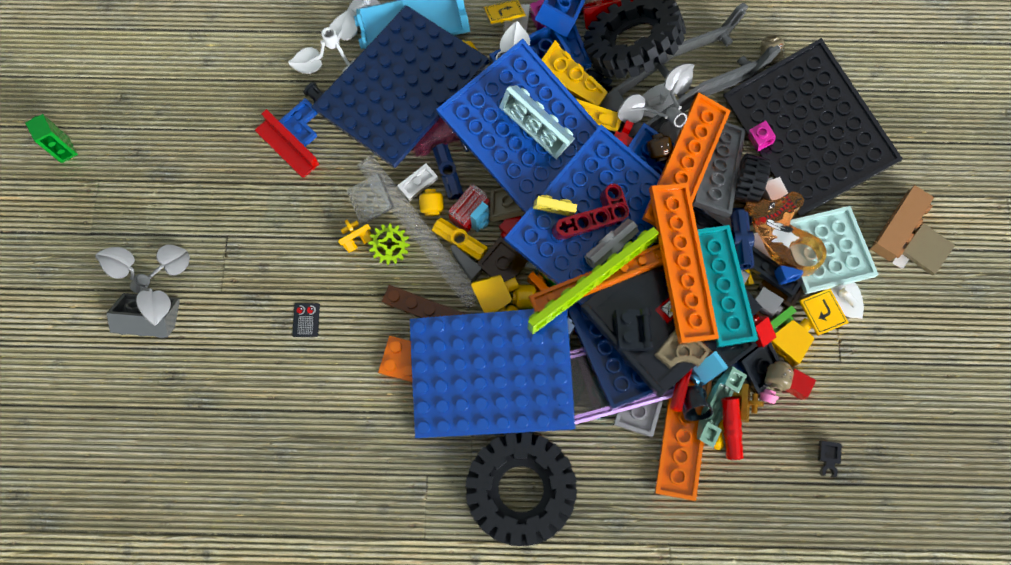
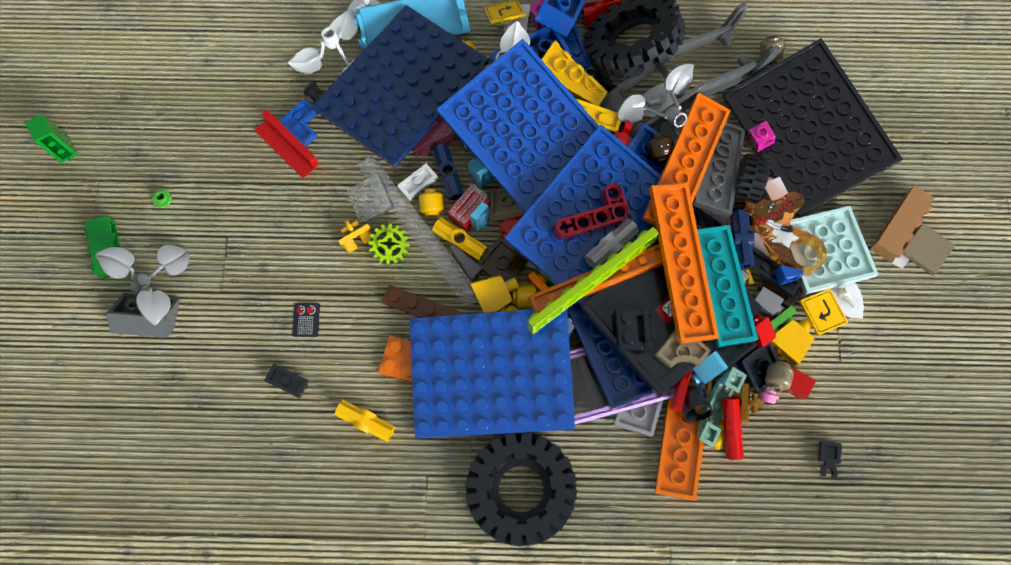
light aqua slope [499,85,575,159] -> none
light yellow plate [533,195,577,216] -> none
none -> green brick [84,215,120,279]
none -> bright green plate [152,189,172,207]
none -> black plate [264,363,309,399]
none -> yellow piece [335,400,396,442]
none -> medium azure slope [467,158,495,189]

